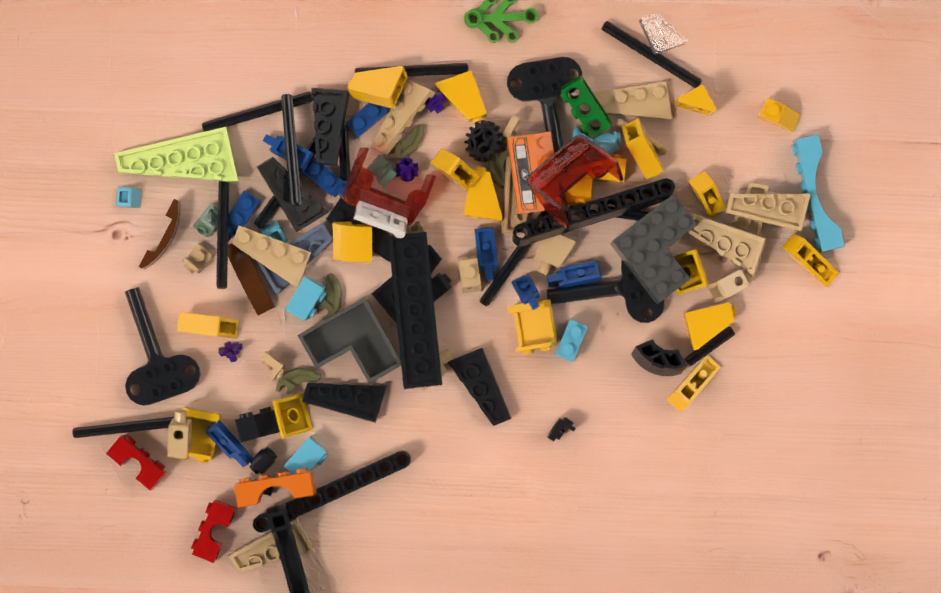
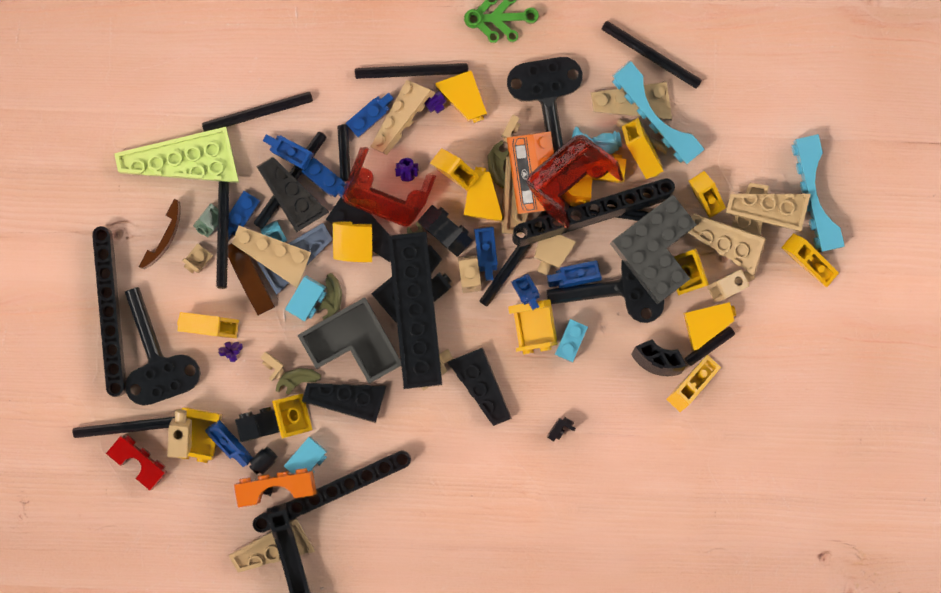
medium azure slope [116,187,141,208] -> none
red arch [191,499,237,563] -> none
black axle [281,94,301,206] -> none
black wing [311,88,350,166] -> none
yellow slope [348,66,408,109] -> none
white plate [354,200,408,238] -> none
sand green bracket [367,155,397,188] -> none
olive piece [386,125,424,159] -> none
black gear [464,120,505,163] -> none
green brick [560,75,612,138] -> none
clear wing [639,13,688,55] -> none
yellow slope [674,84,716,116] -> none
yellow slope [758,98,800,133] -> none
none -> black beam [92,226,126,397]
none -> black brick [417,205,473,257]
none -> medium azure arch [611,61,705,164]

